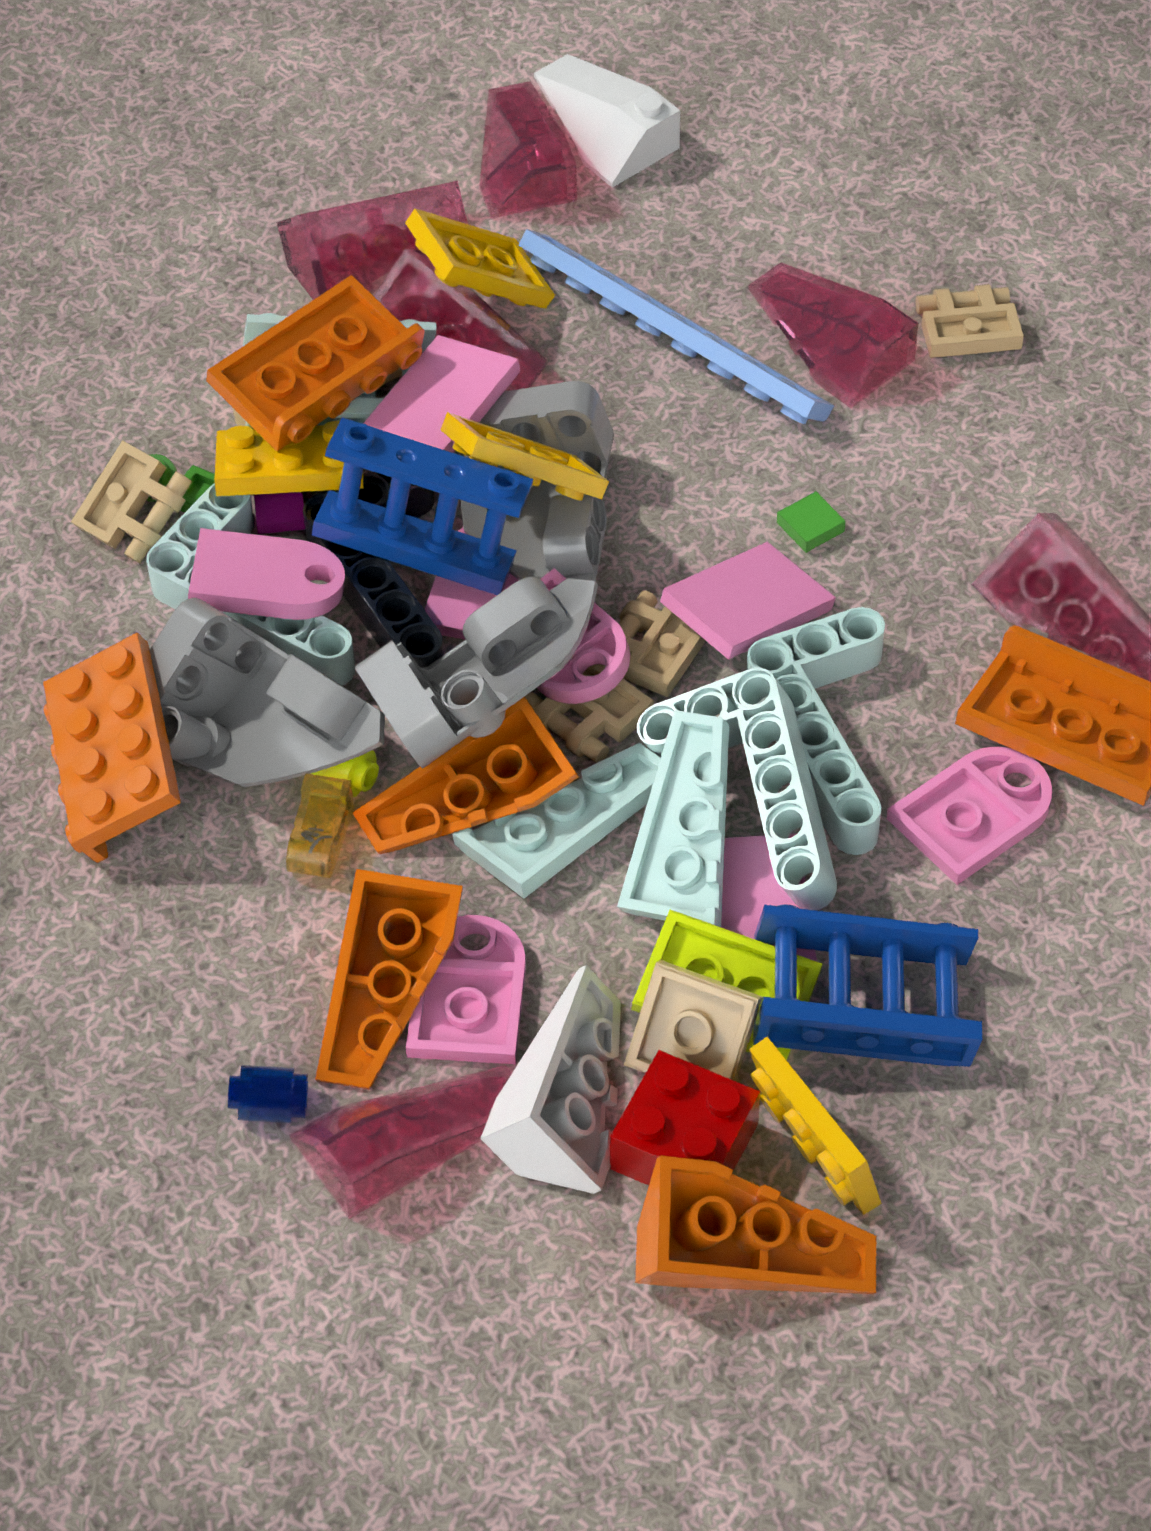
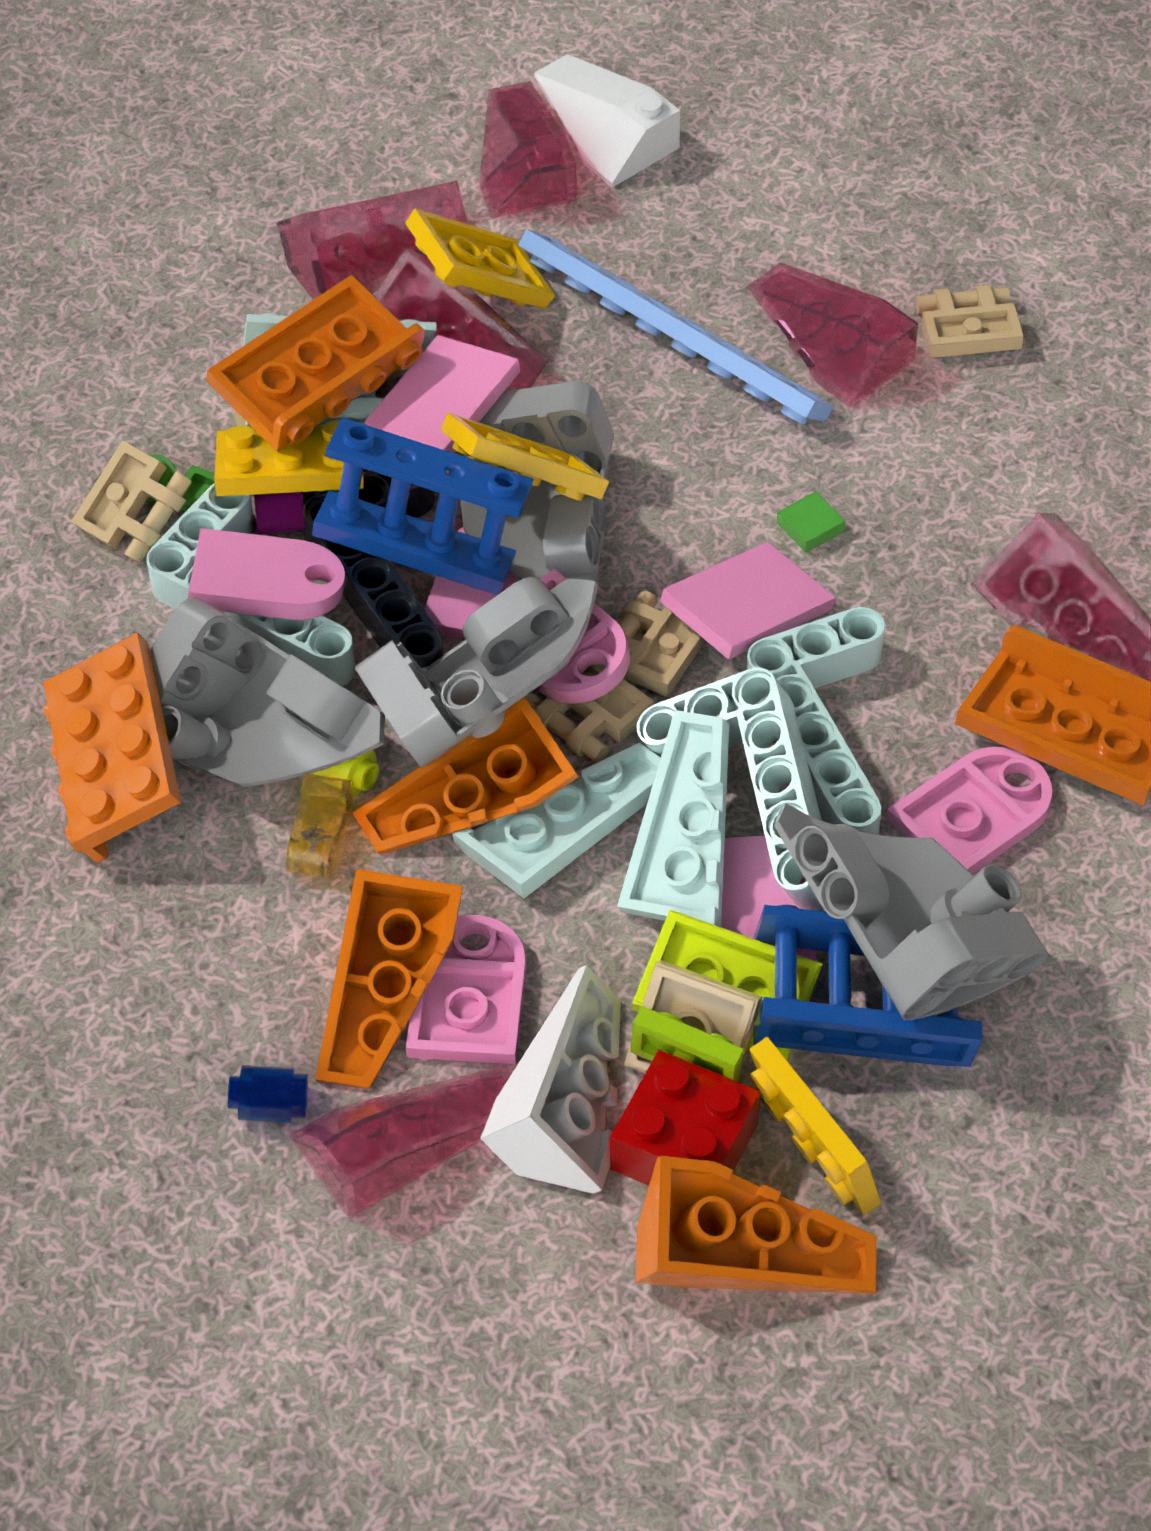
none -> lime plate [630,1006,744,1082]
none -> light grey panel [774,803,1049,1020]

